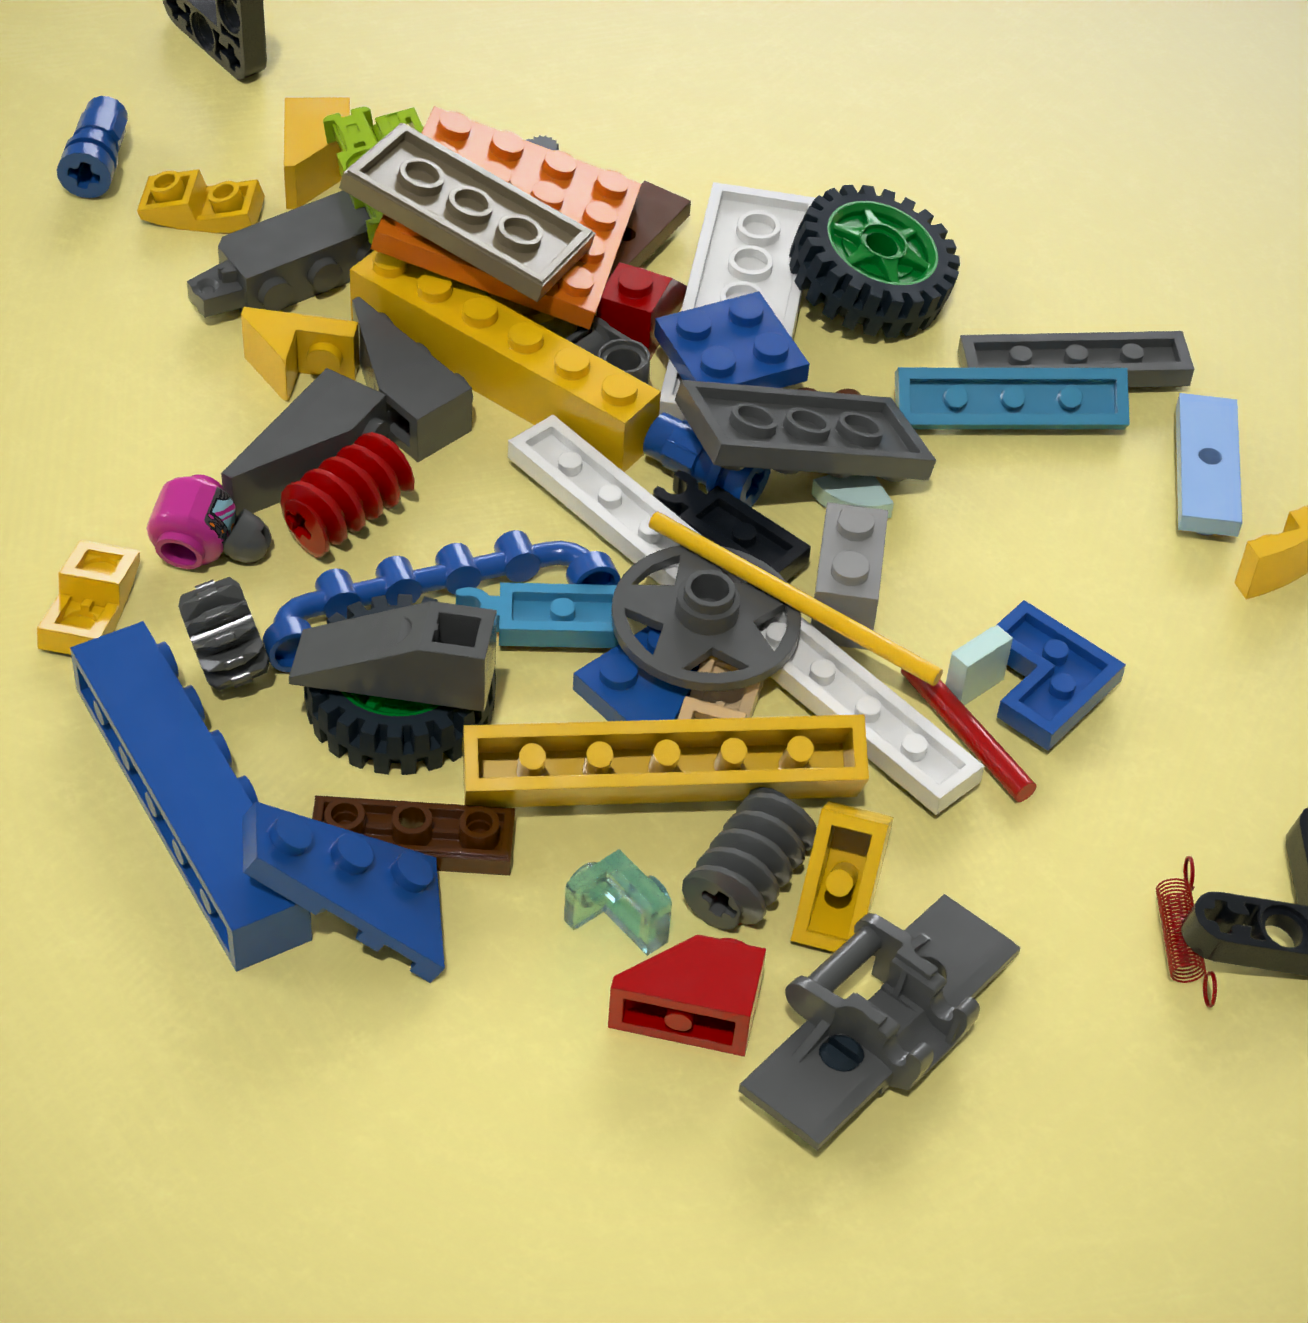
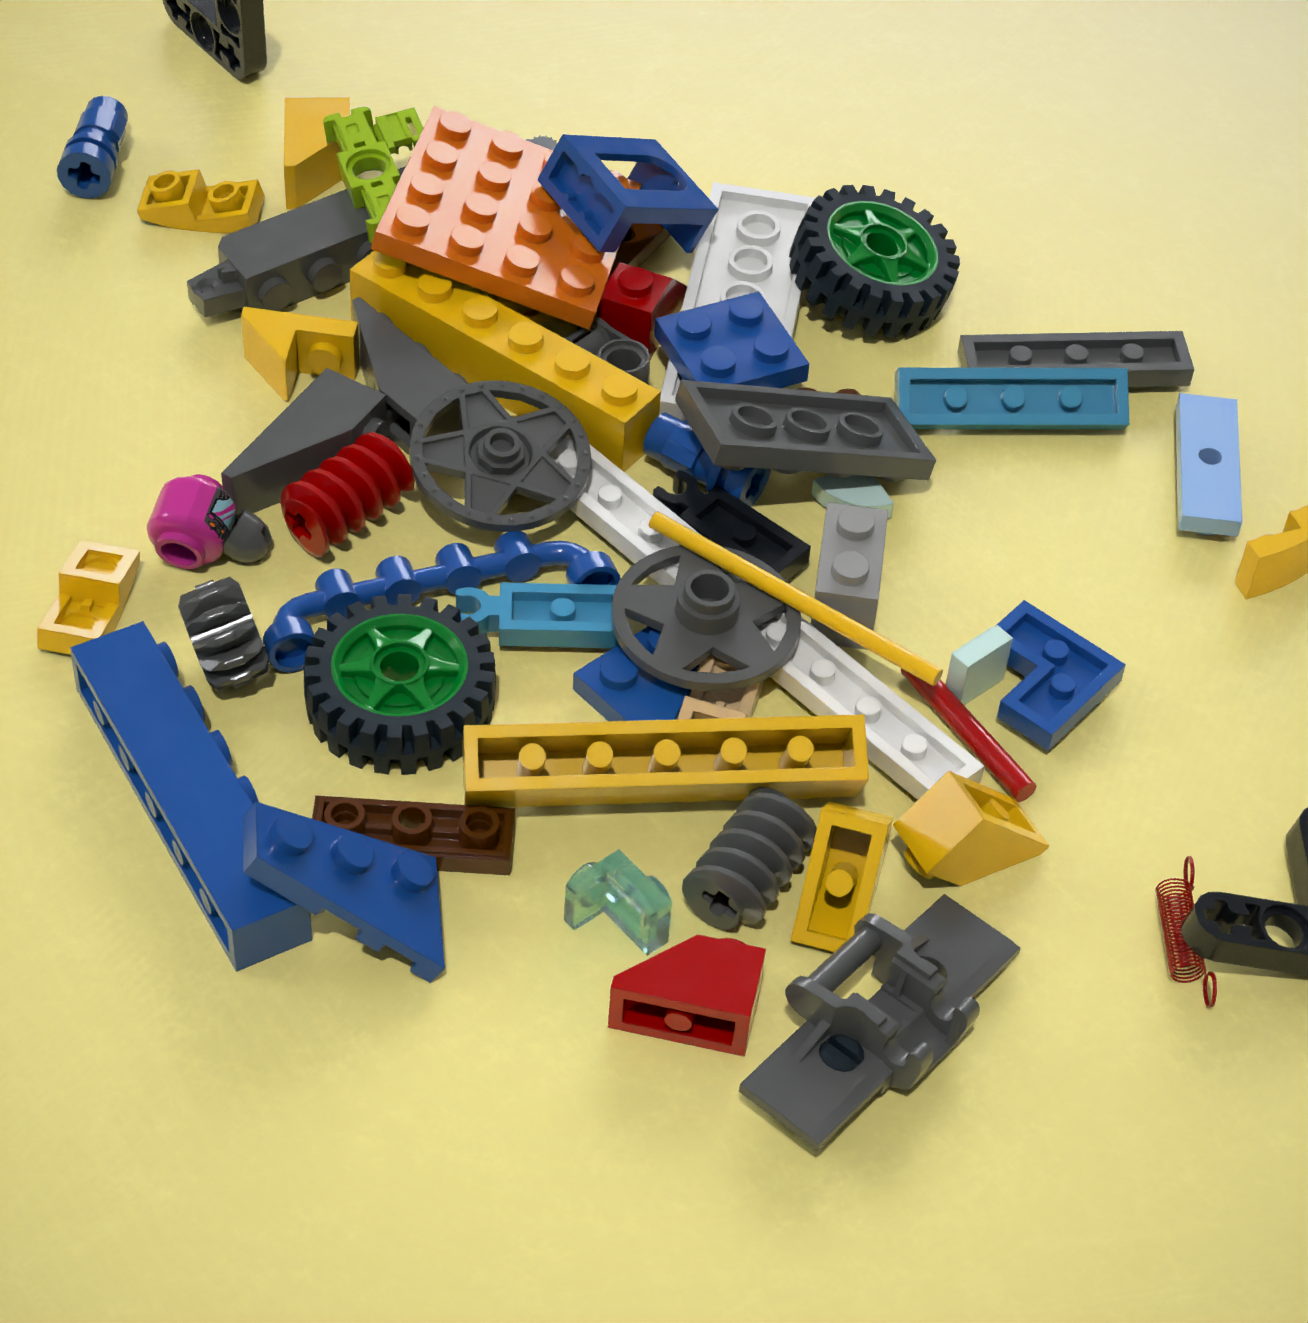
dark grey slope [289,601,497,712] -> none
dark tan tile [339,123,596,302] -> none
none -> dark grey wheel [409,380,591,532]
none -> blue panel [537,134,719,253]
none -> yellow slope [893,771,1049,886]

